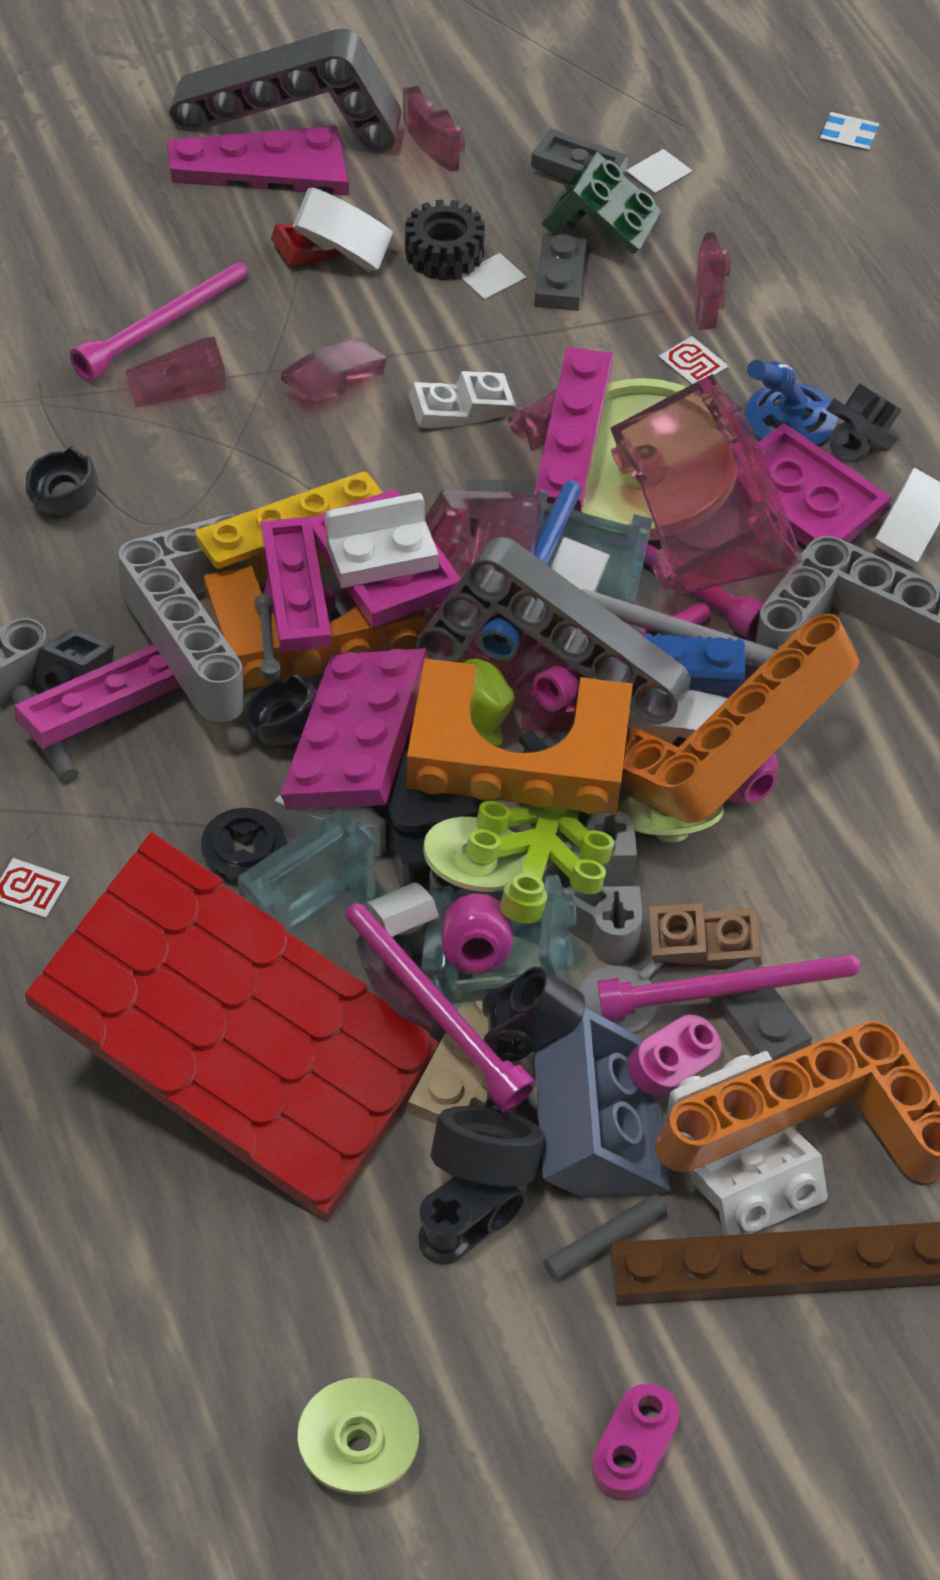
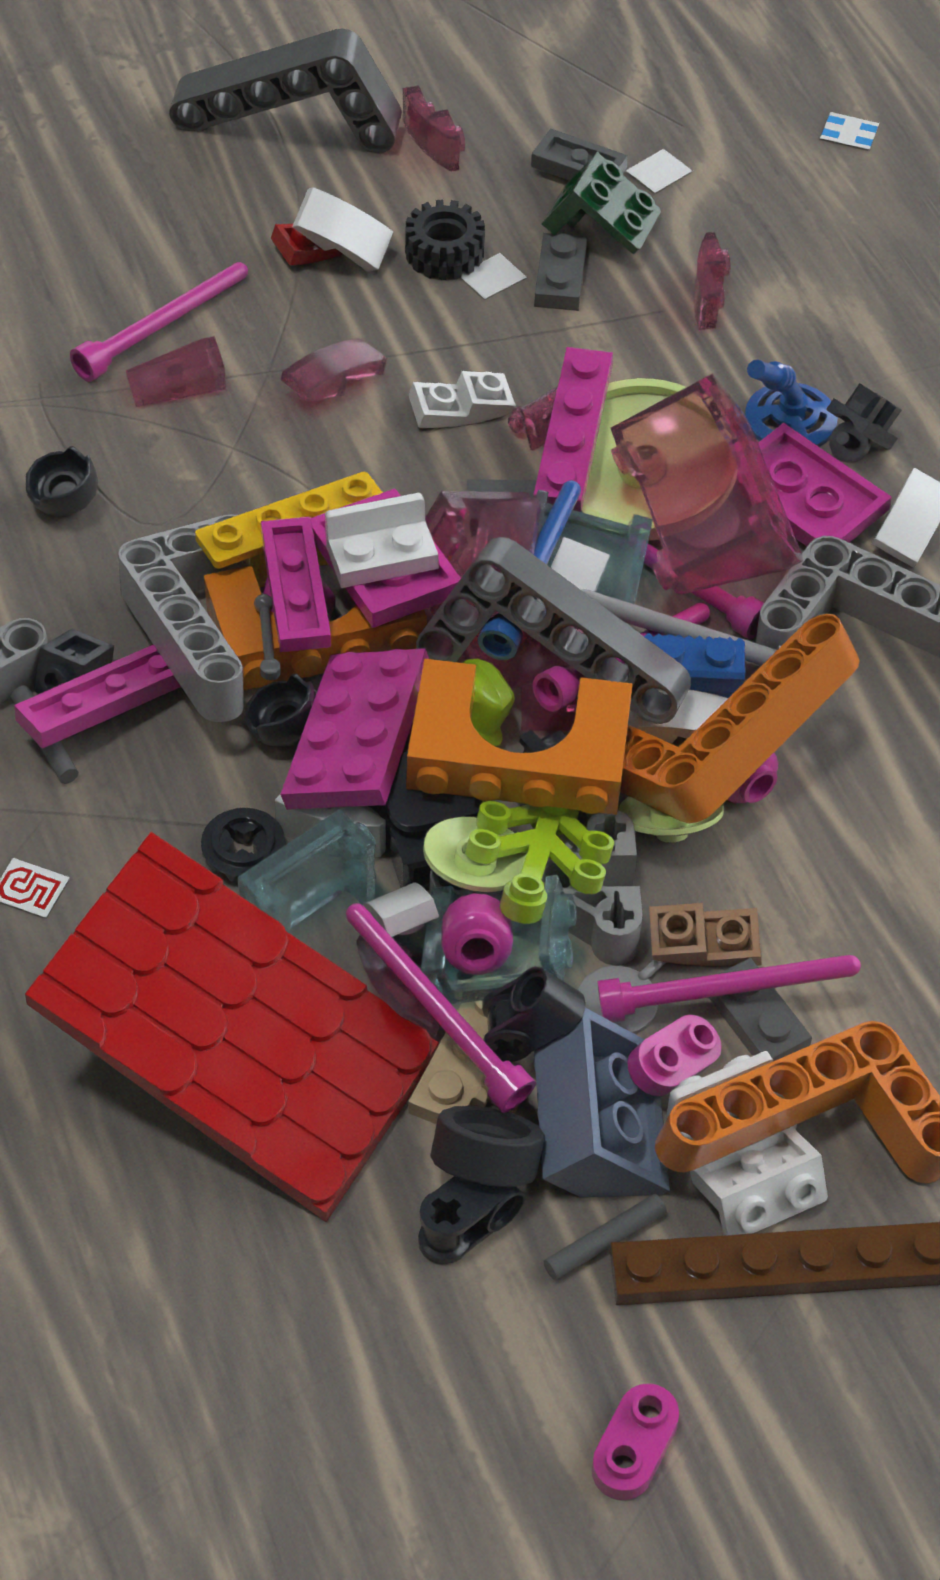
dark pink wing [167,125,349,195] -> none
yellowish green dish [298,1378,419,1494] -> none
white sticker [659,336,729,387] -> none

